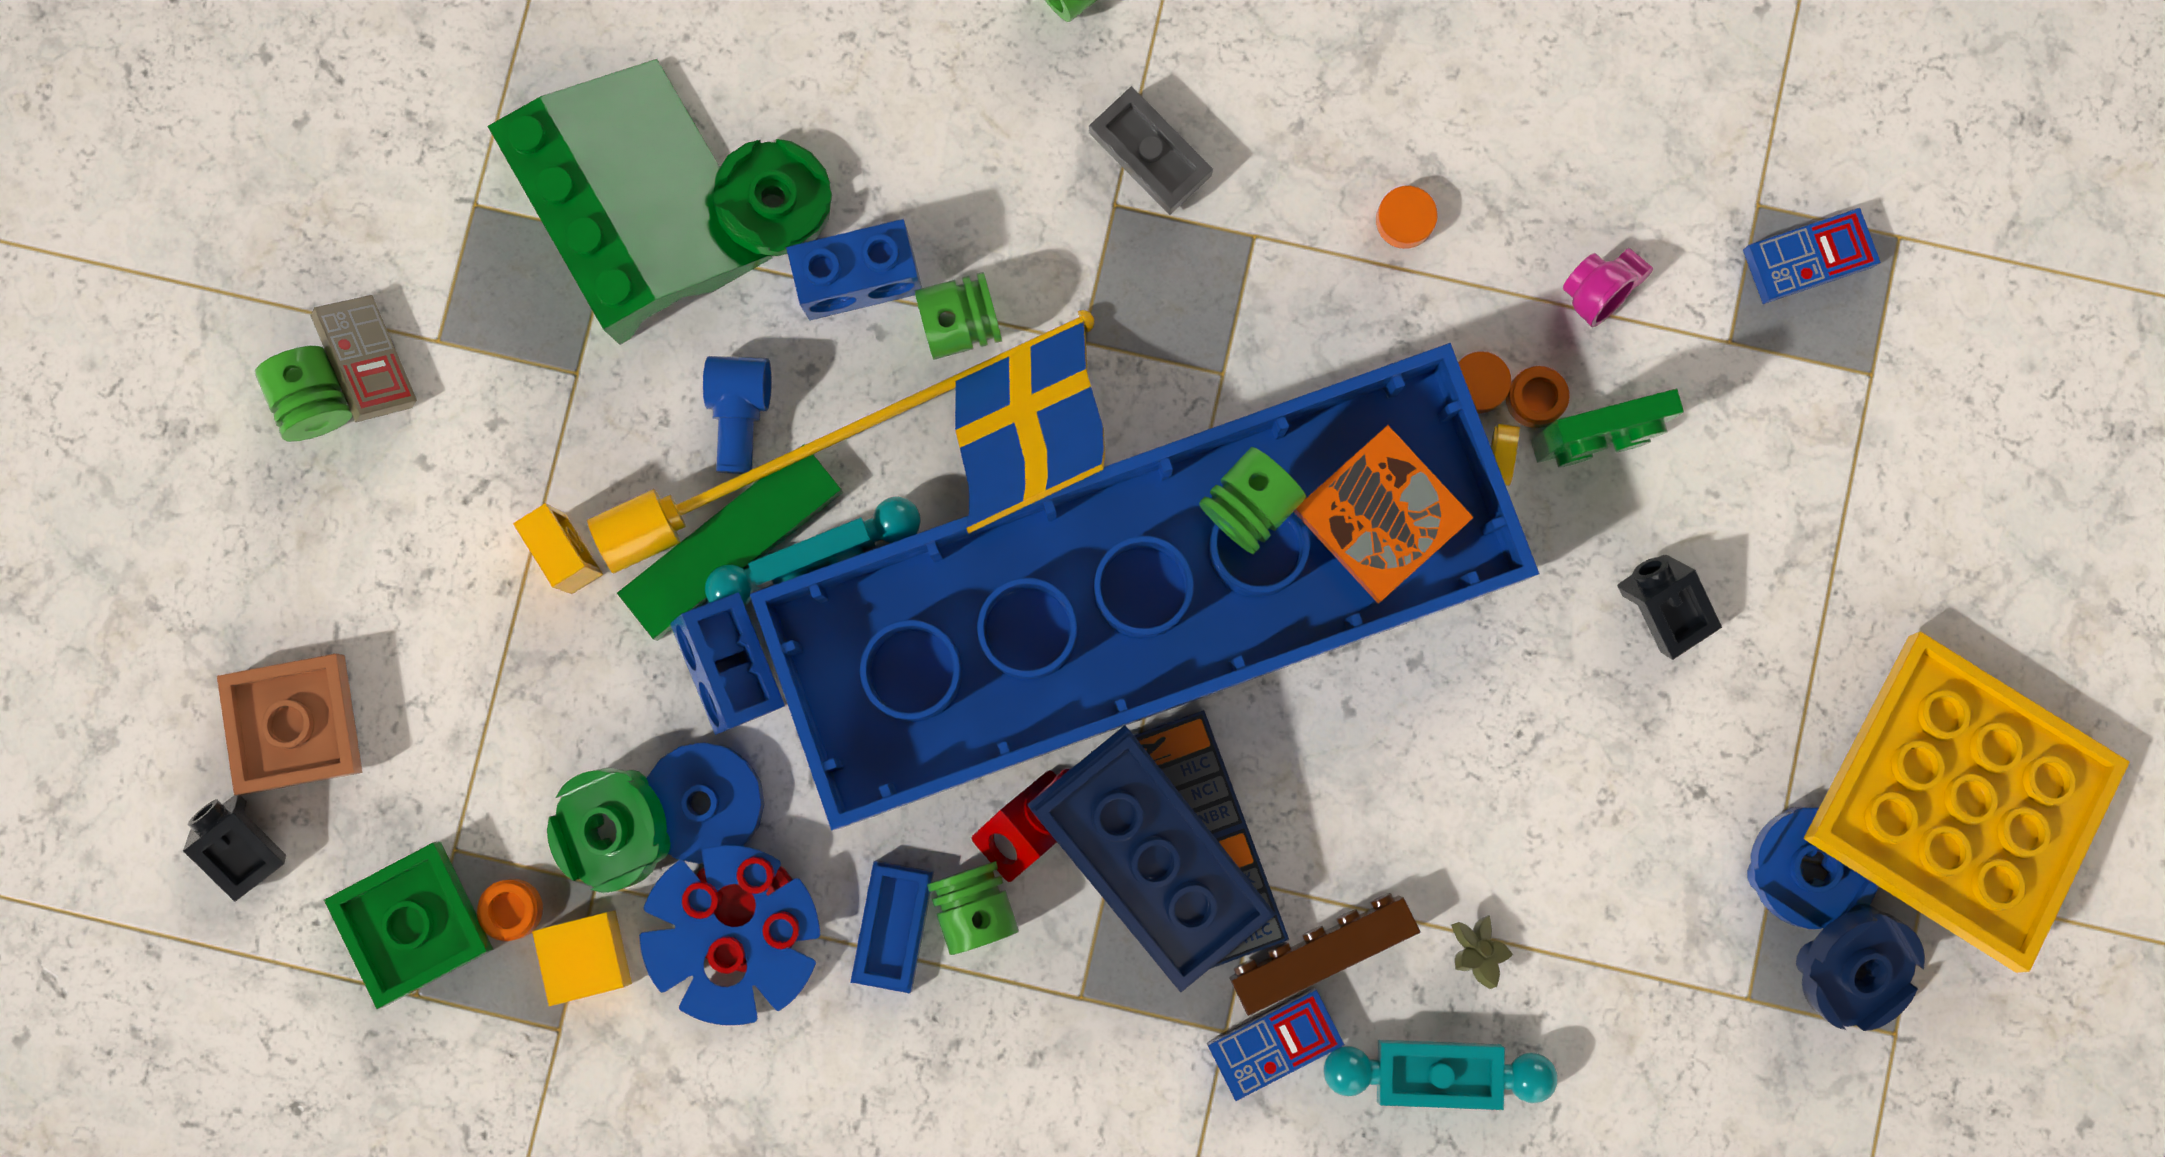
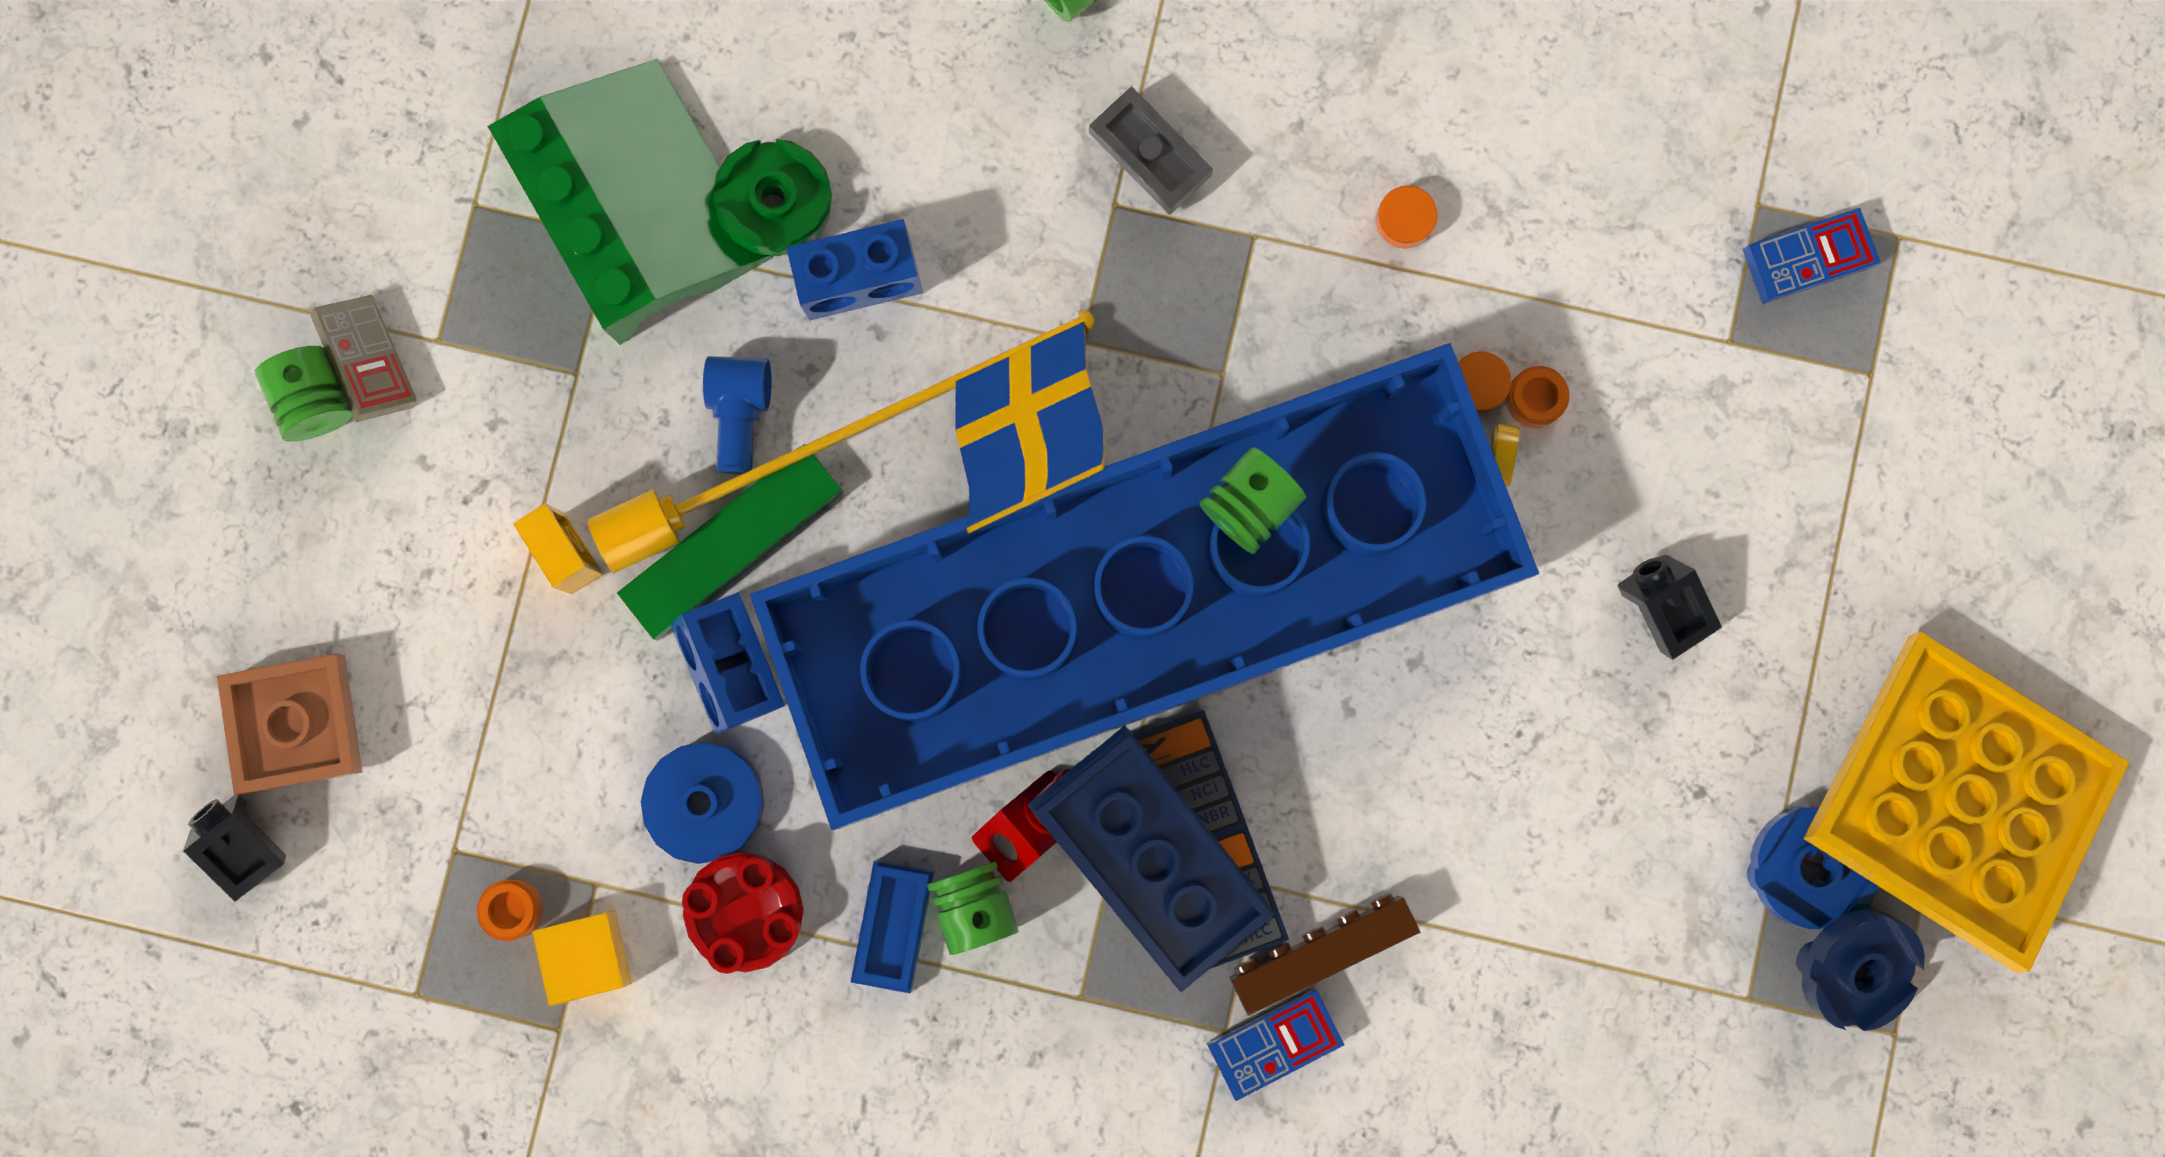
green plate [324,842,494,1009] -> none
green plate [547,768,671,893] -> none
blue piece [639,845,820,1025] -> none
teal plate [705,497,921,607] -> none
bright green piece [914,272,1002,360] -> none
tile [1294,425,1474,603] -> none
teal plate [1323,1040,1558,1110] -> none
olive plant [1451,915,1513,989] -> none
green plate [1531,388,1684,467] -> none
dark pink piece [1563,248,1653,328] -> none

